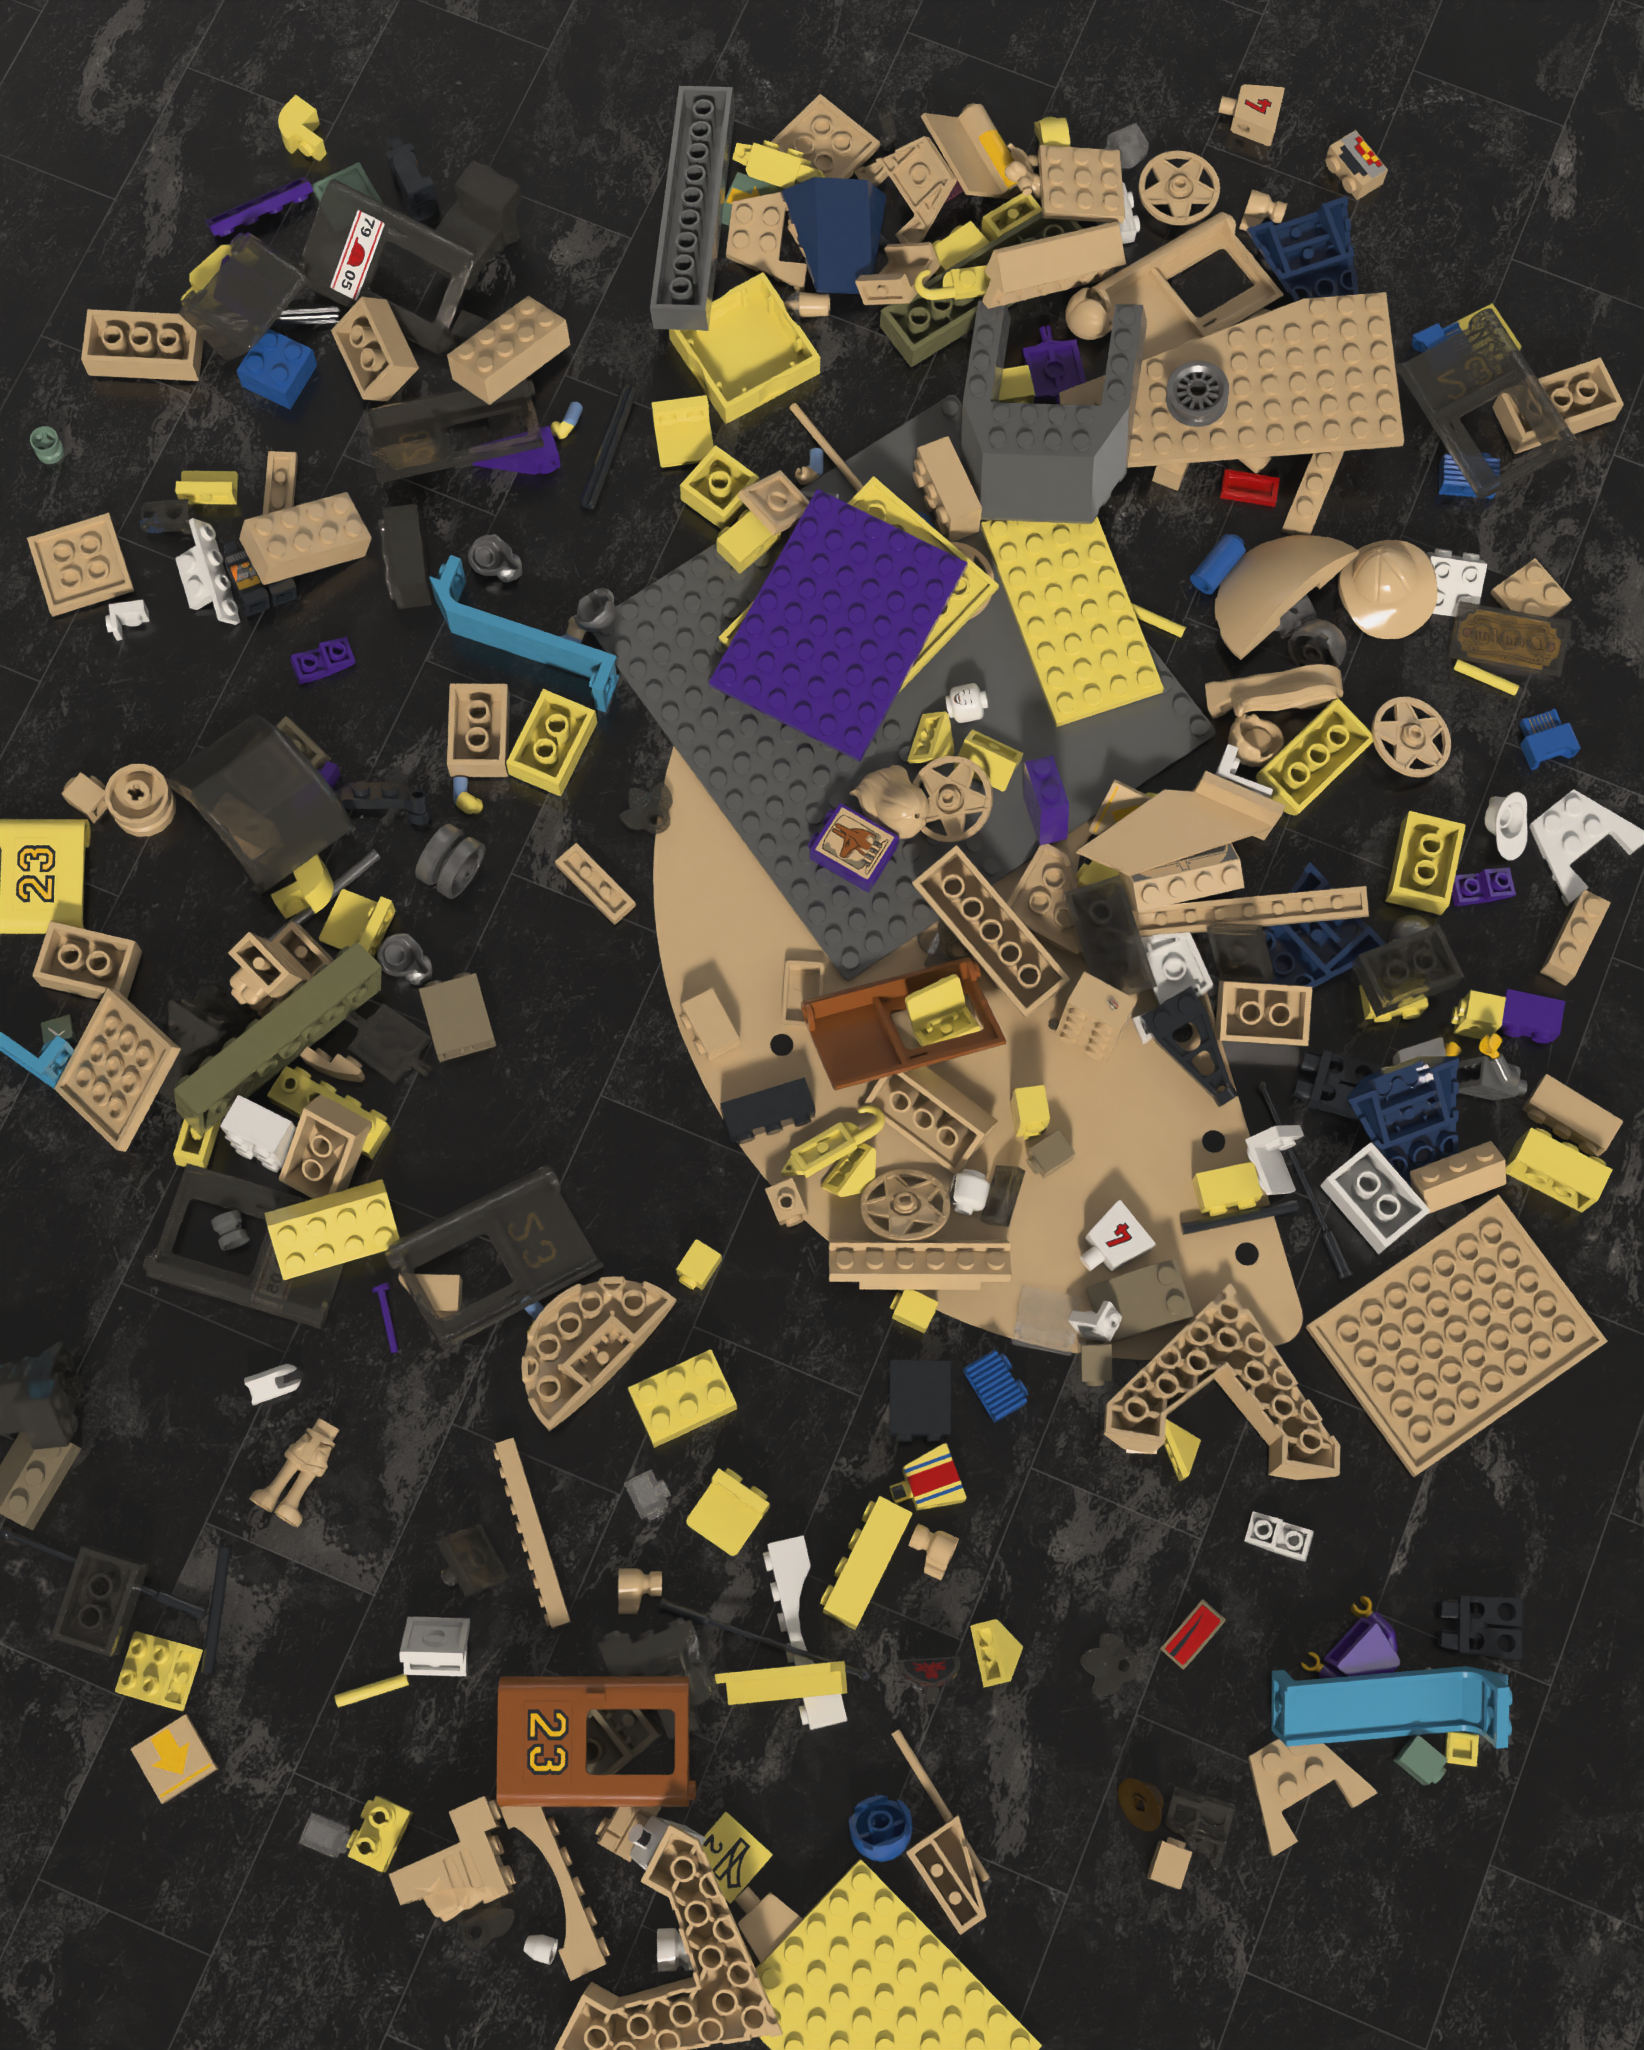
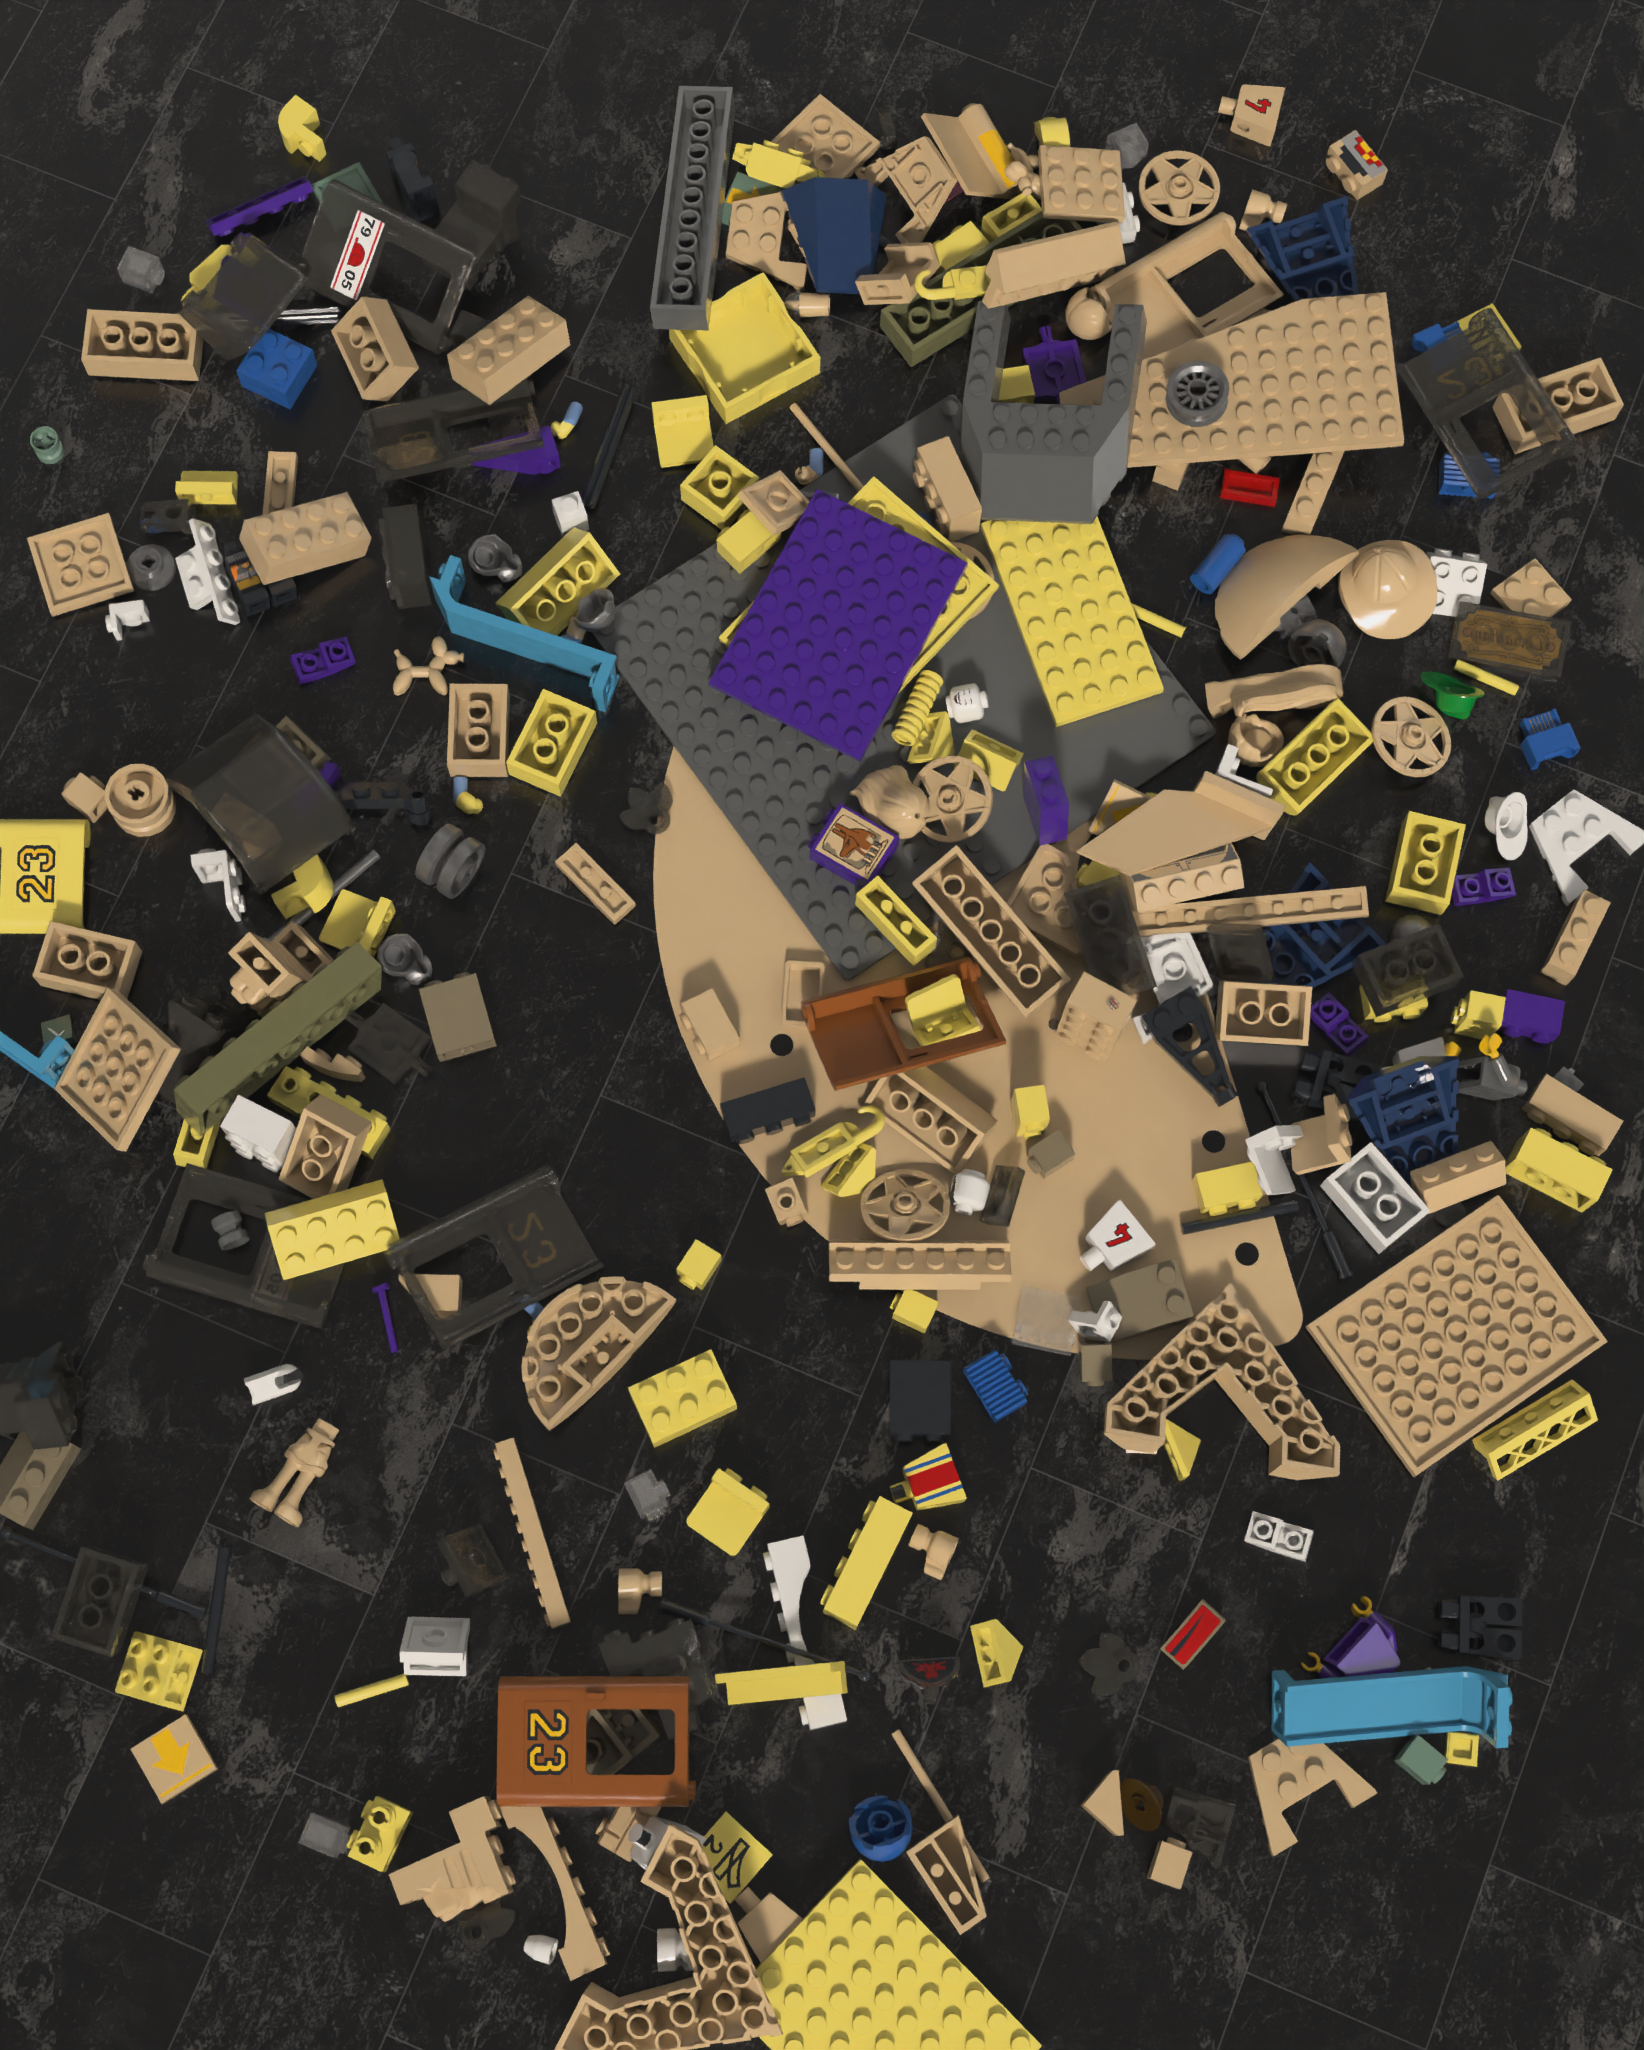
none -> clear brick [117,246,164,294]
none -> flat silver piece [126,544,176,591]
none -> white bracket [191,849,246,922]
none -> tan piece [393,636,464,696]
none -> light yellow slope [495,527,620,636]
none -> white brick [552,491,589,538]
none -> light yellow brick [855,876,937,967]
none -> light yellow piece [891,670,944,746]
none -> tan slope [1081,1770,1124,1836]
none -> tan bracket [1291,1094,1352,1175]
none -> dark purple slope [1310,992,1369,1057]
none -> green piece [1420,671,1485,720]
none -> light yellow fence [1472,1380,1598,1481]
none -> flat silver piece [1553,1067,1584,1092]

